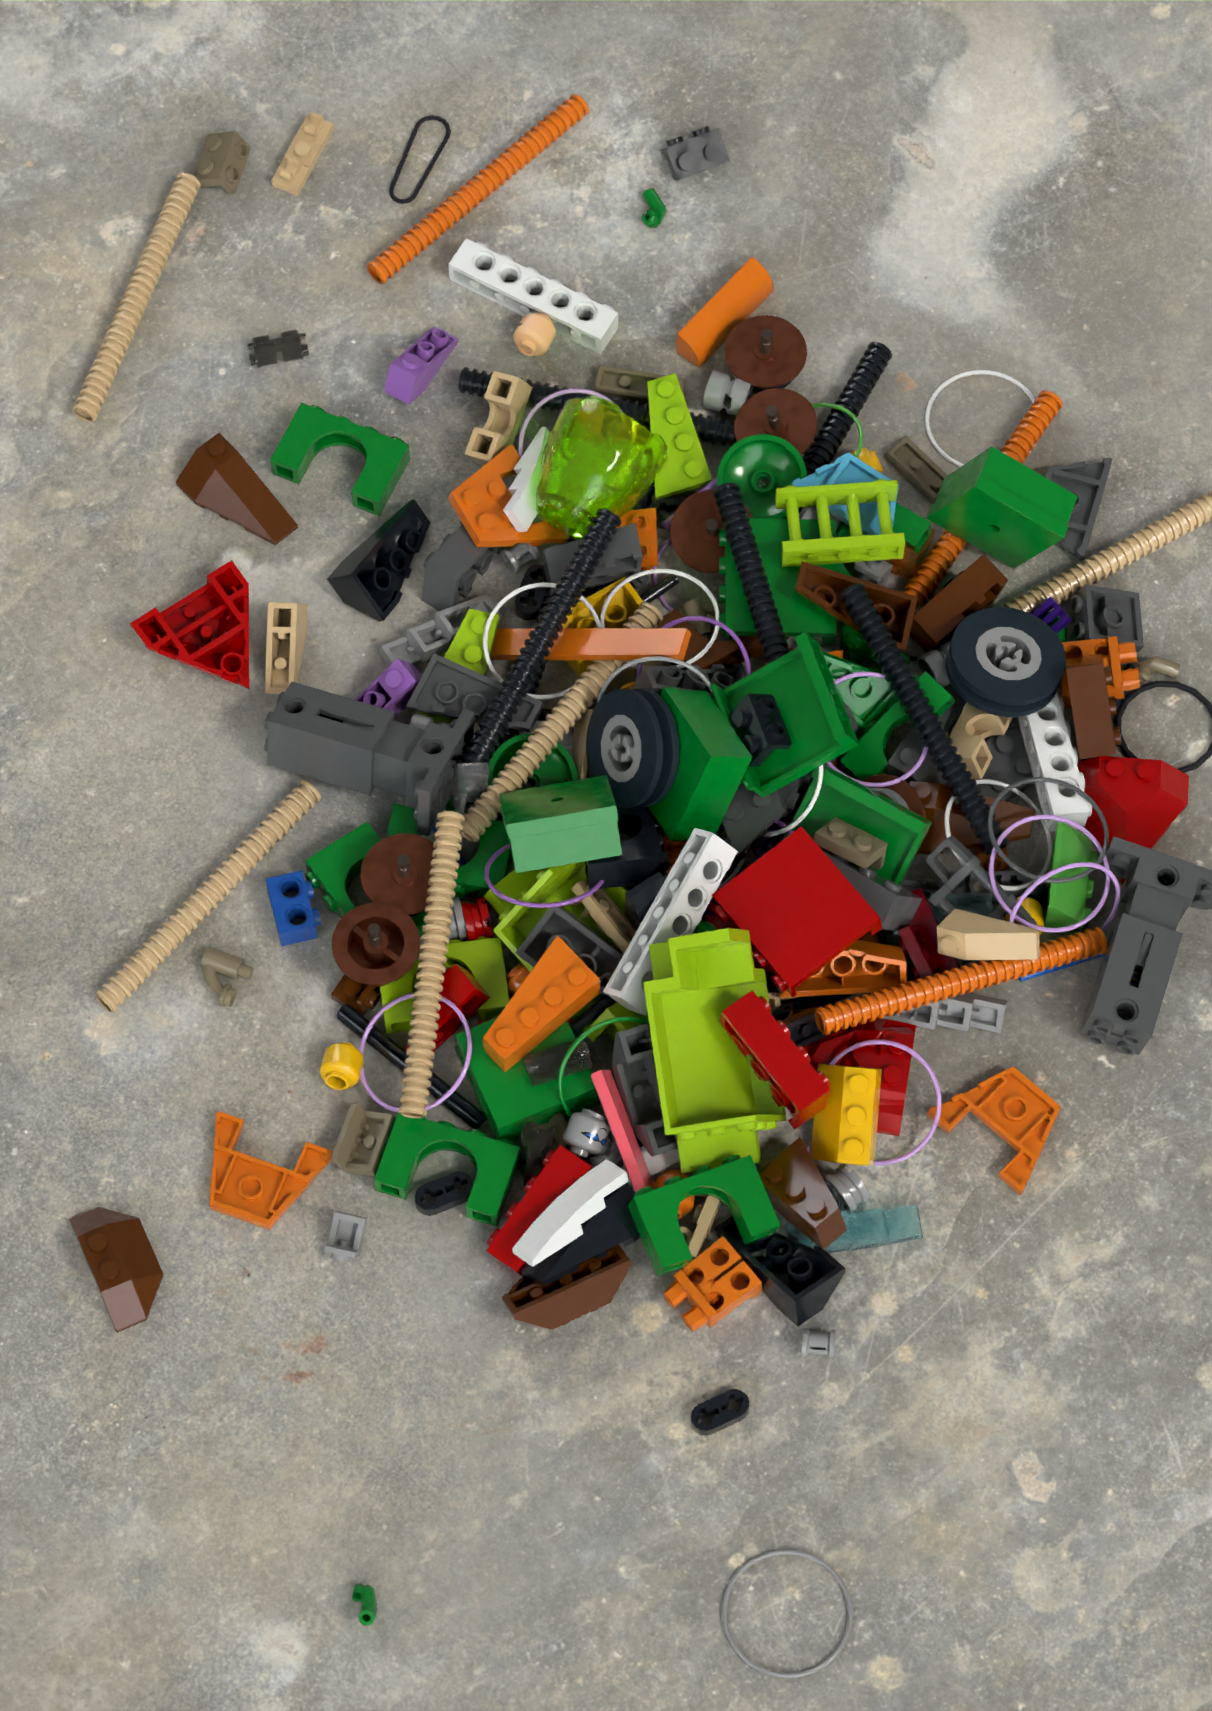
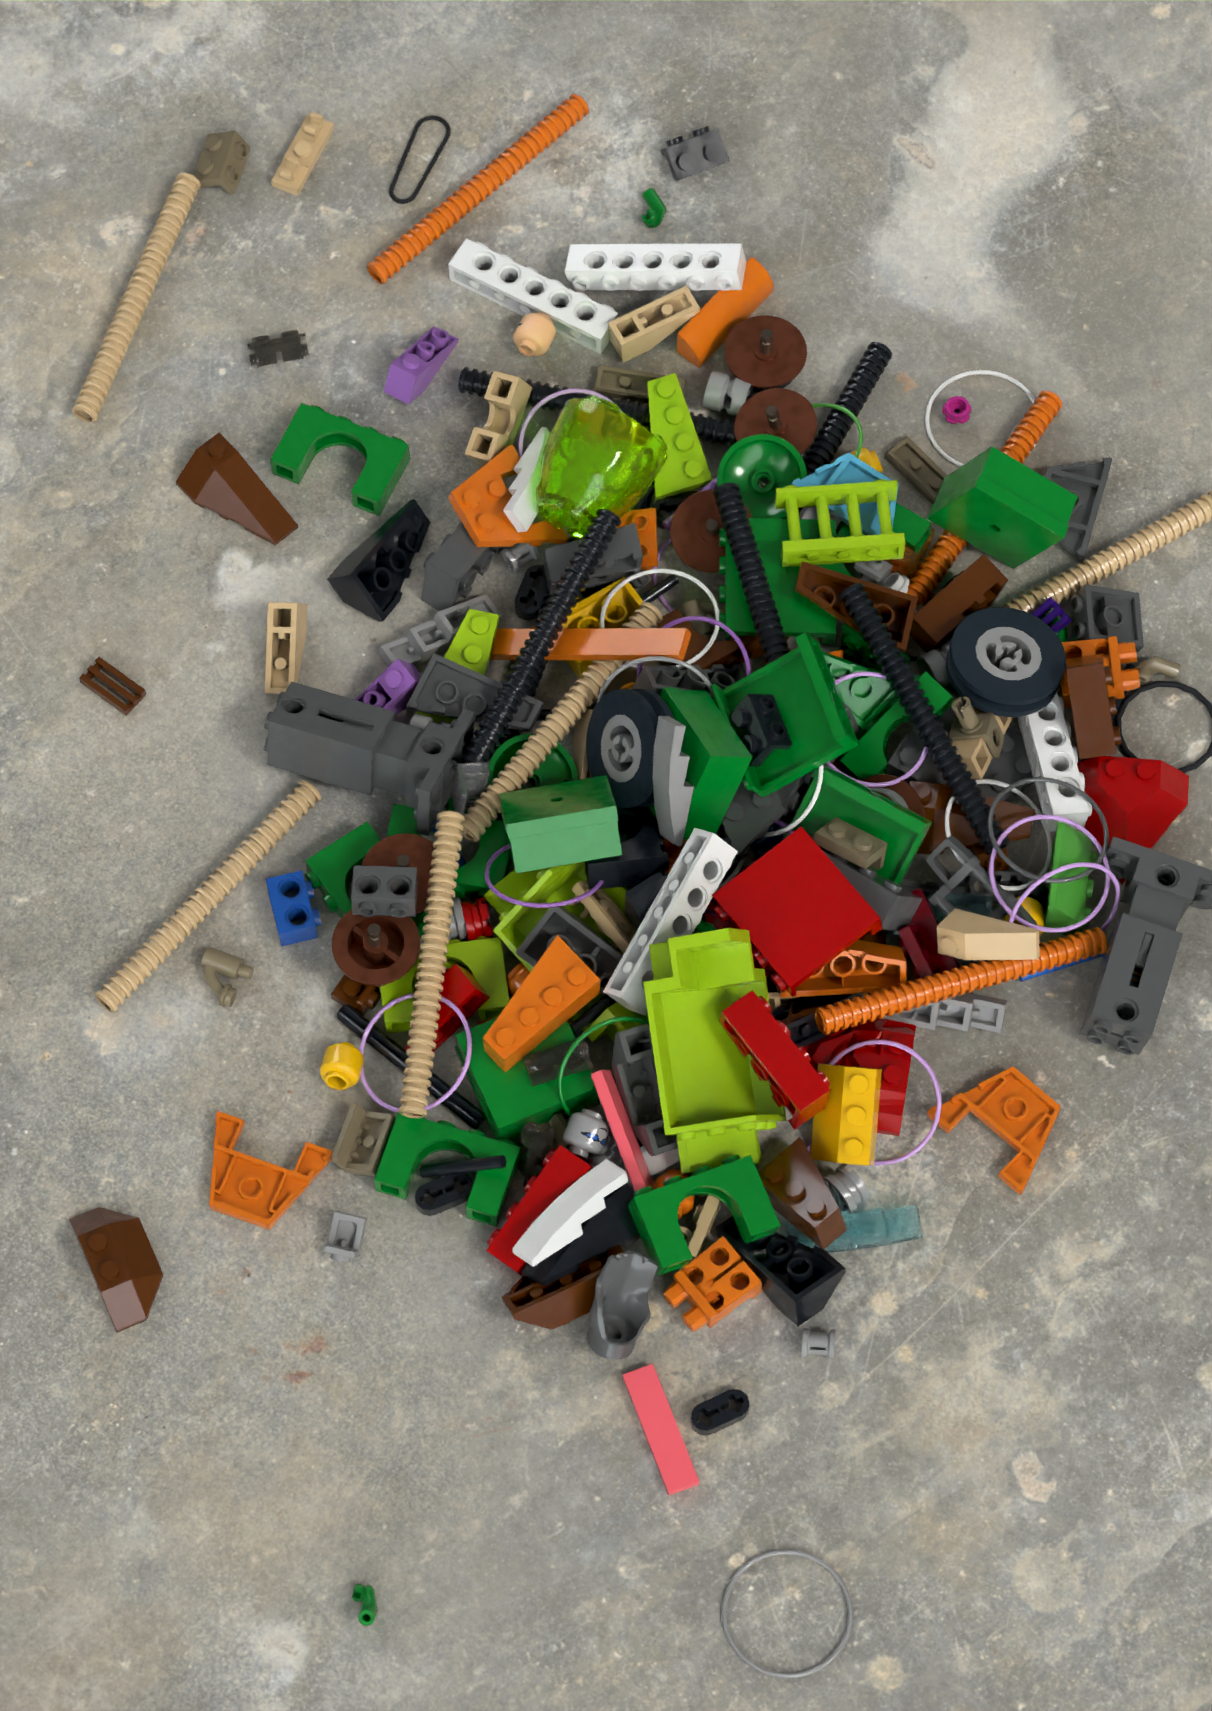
red wedge [130,560,249,689] -> none
white piece [483,583,602,700] -> none
none -> reddish brown tile [79,657,146,716]
none -> dark grey brick [351,866,418,918]
none -> black bar [420,1155,507,1178]
none -> white brick [565,244,746,291]
none -> dark grey hair [587,1250,659,1359]
none -> tan slope [608,286,700,363]
none -> coral tile [622,1364,699,1496]
none -> light grey slope [652,716,694,846]
none -> white plate [881,572,909,593]
none -> dark pink plate [942,396,972,424]
none -> dark tan bracket [949,697,1004,758]

